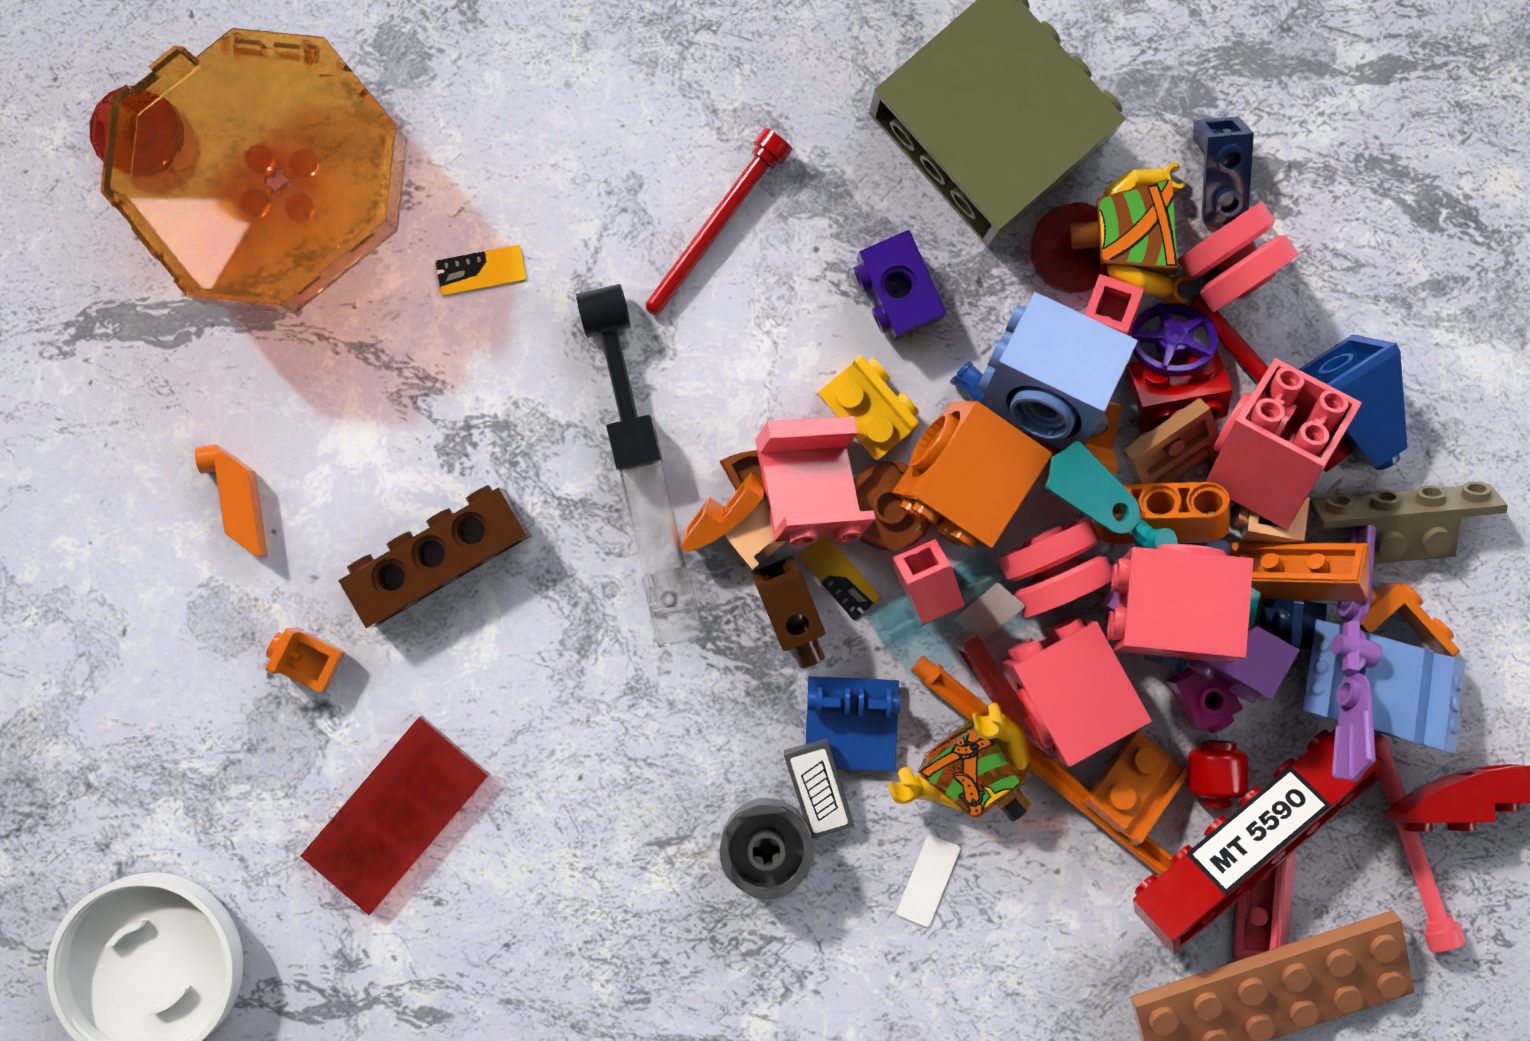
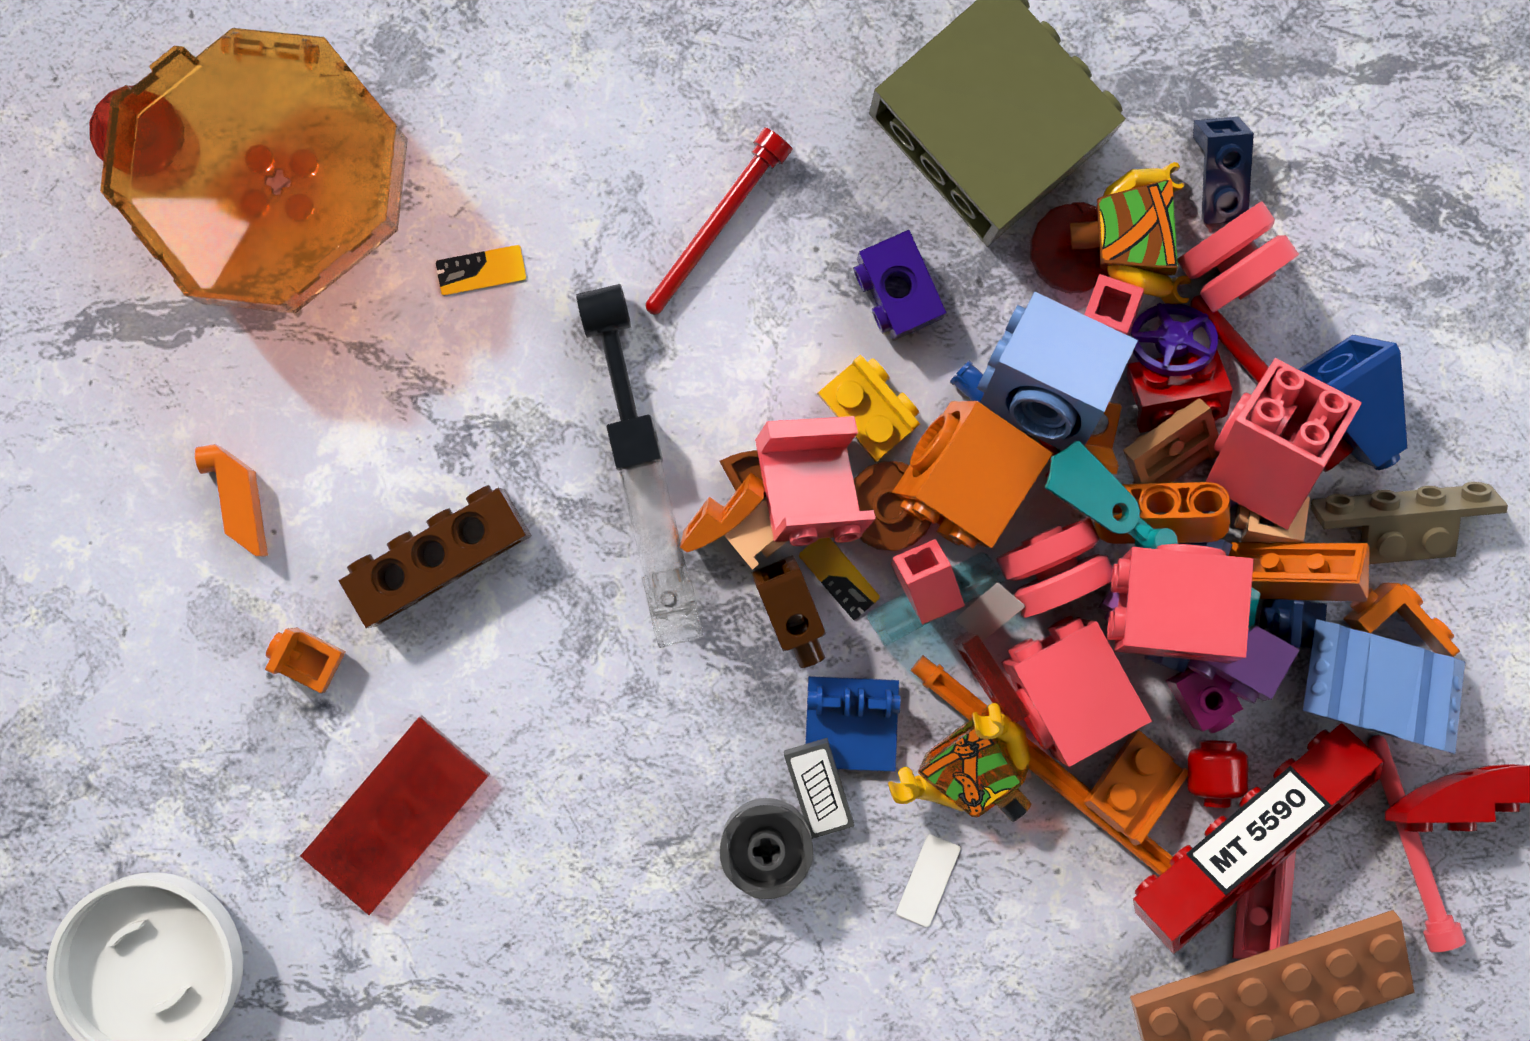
medium lavender piece [1331,525,1382,782] -> none

